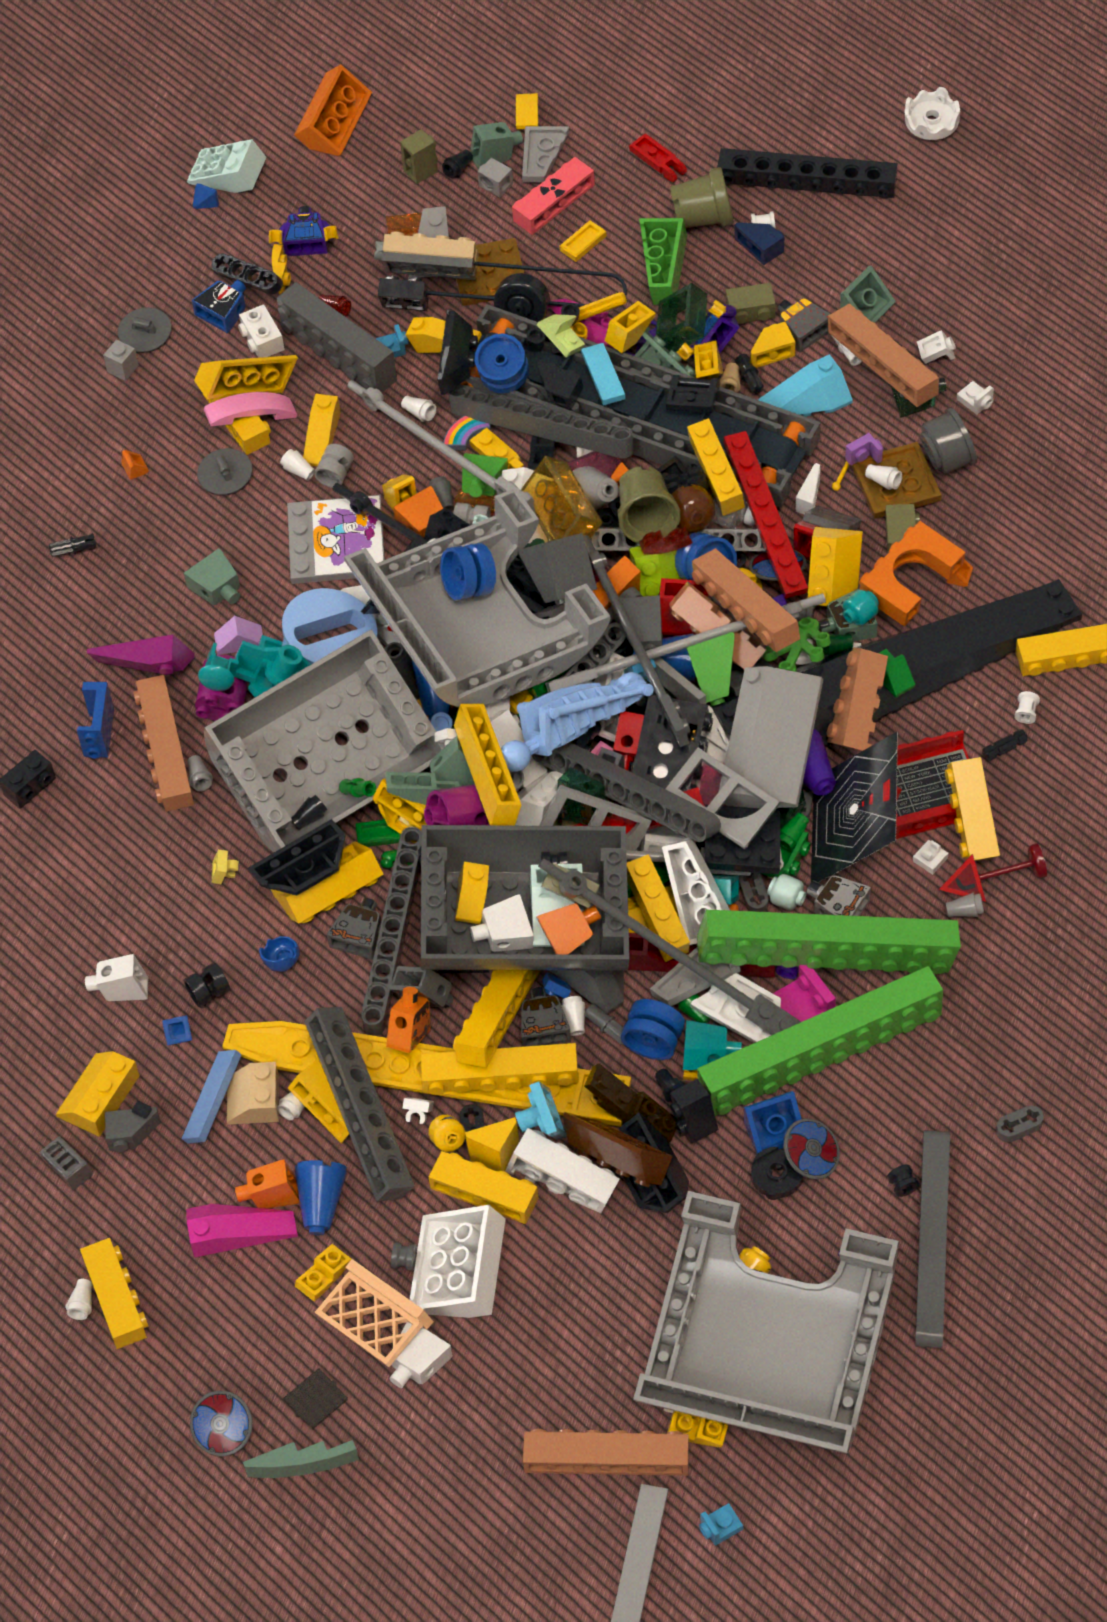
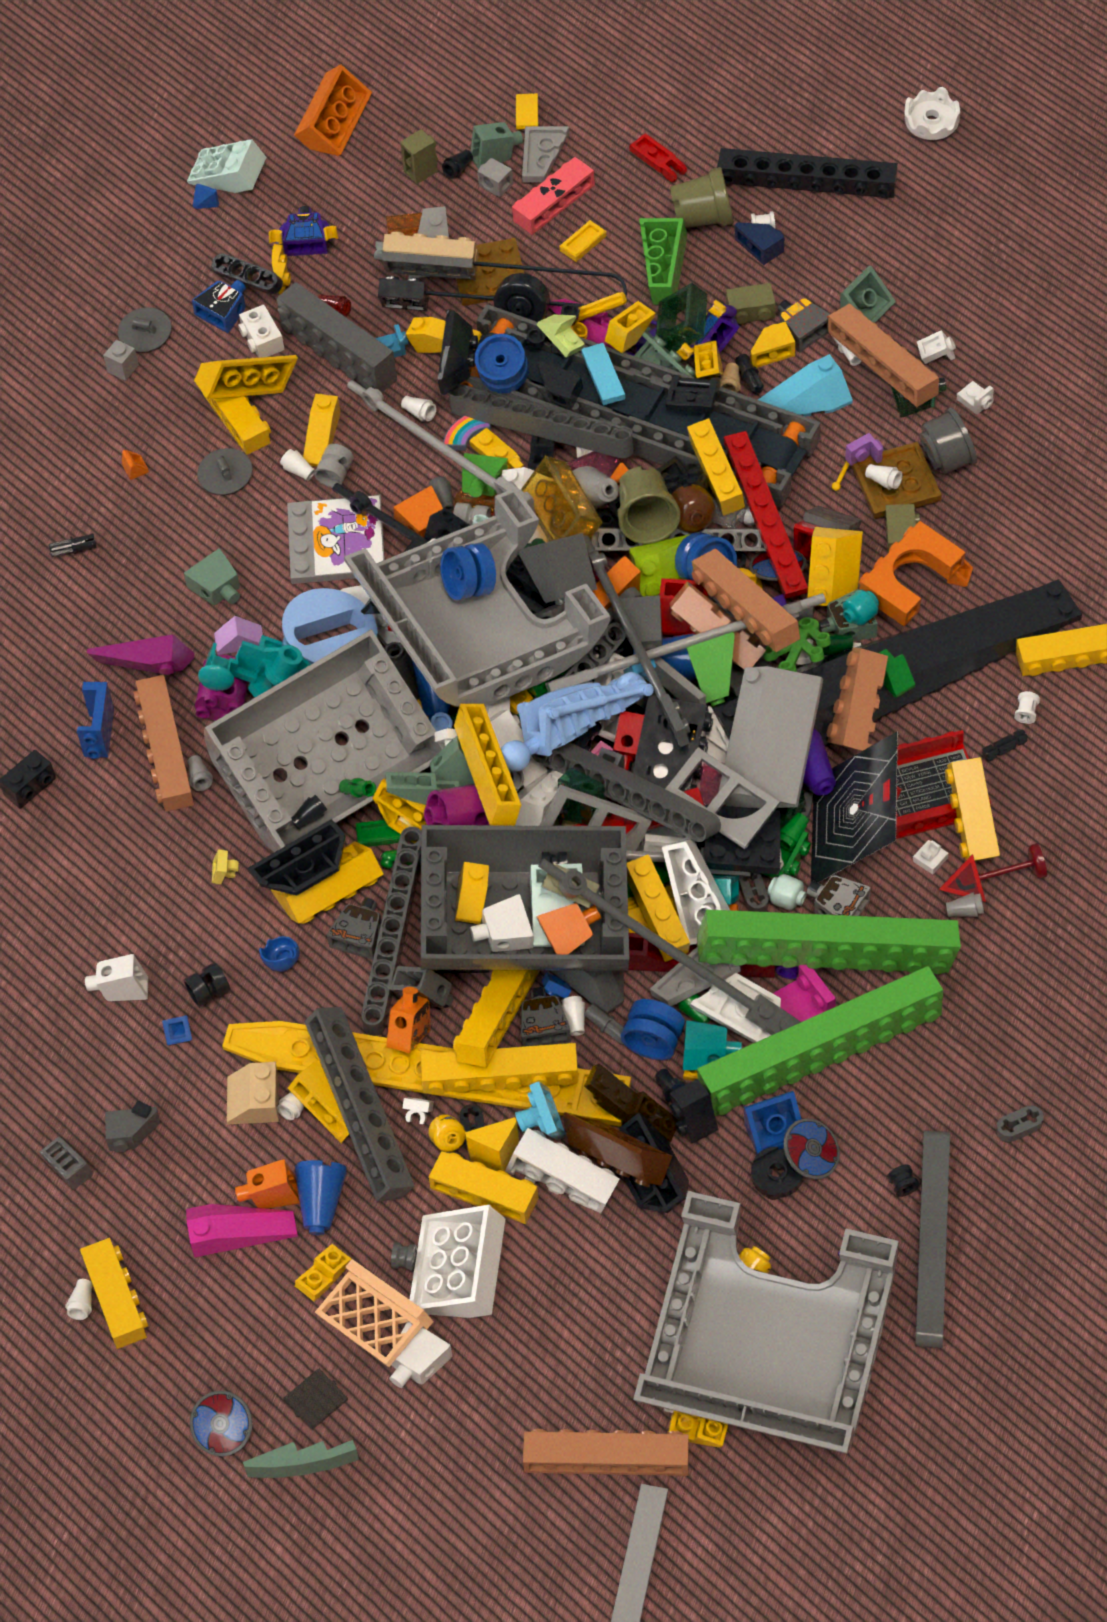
yellow slope [55,1051,140,1137] -> none
medium blue tile [182,1050,242,1144] -> none
bright pink slope [203,392,297,426] -> none
yellow slope [382,475,417,511] -> none
clear red slope [639,526,693,554] -> none
dark azure bracket [699,1503,743,1546] -> none
white slope [796,463,820,514] -> none

